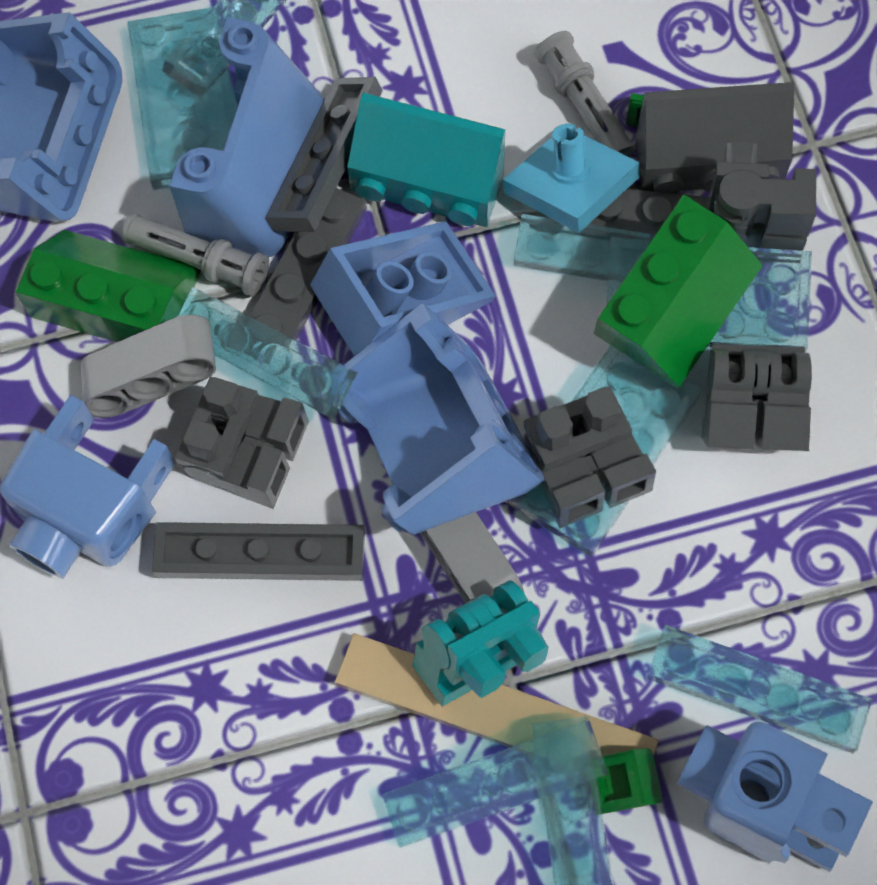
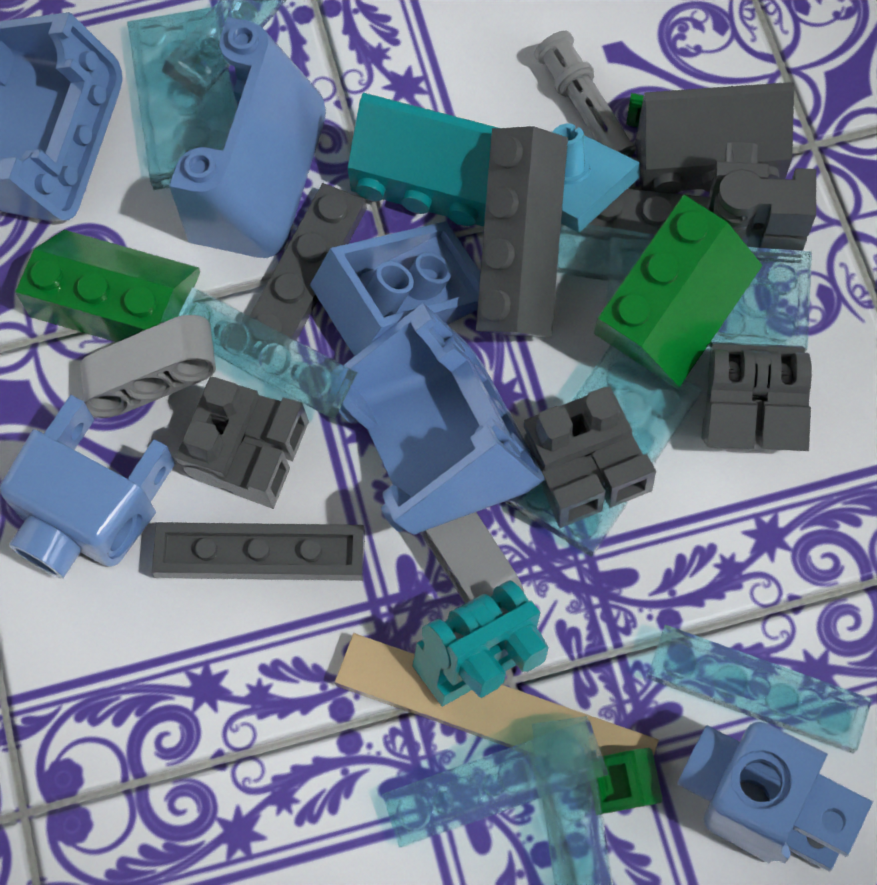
light grey pin [122,213,269,296] -> none
dark grey plate [266,77,383,232] -> none
none -> dark grey brick [476,126,568,338]

